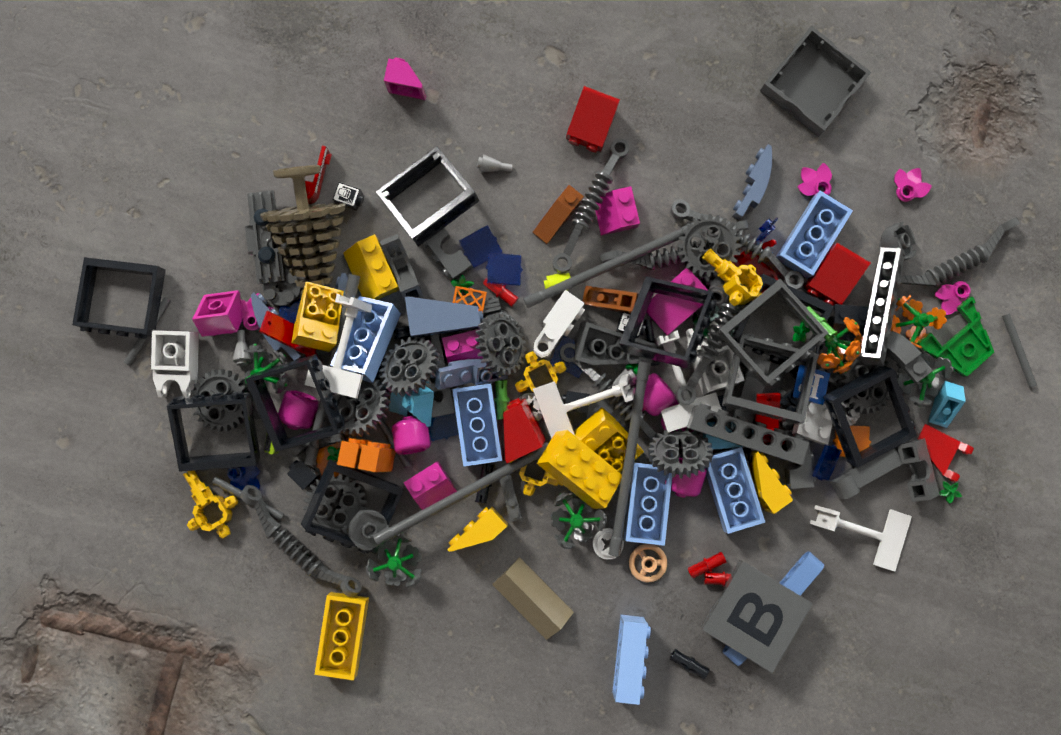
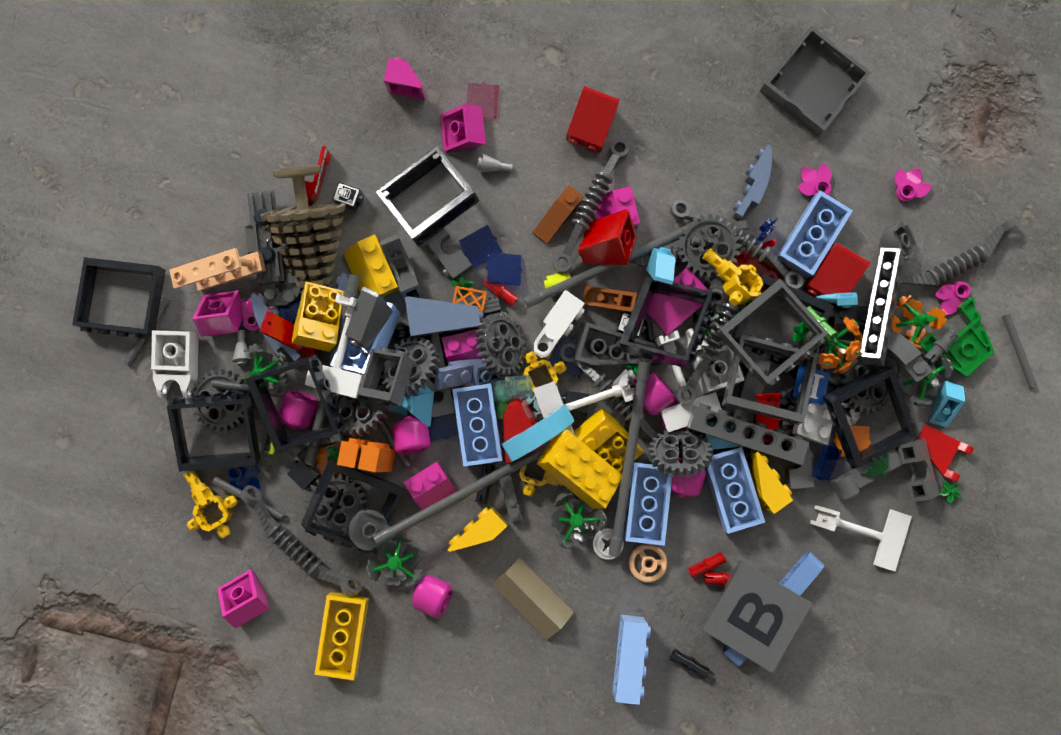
none -> light nougat fence [169,248,266,291]
none -> dark grey bar [211,380,286,398]
none -> dark pink slope [217,569,269,629]
none -> dark grey slope [345,287,393,350]
none -> dark grey window [358,348,414,406]
none -> dark pink head [412,575,453,618]
none -> dark pink slope [440,104,486,152]
none -> clear pink piece [467,82,499,118]
none -> clear light blue slope [491,375,533,402]
none -> medium azure slope [502,404,575,461]
none -> red slope [578,209,637,265]
none -> medium azure slope [646,247,675,285]
none -> medium azure plate [816,292,858,308]
none -> dark green piece [861,453,889,479]
none -> dark grey pin [923,329,958,365]

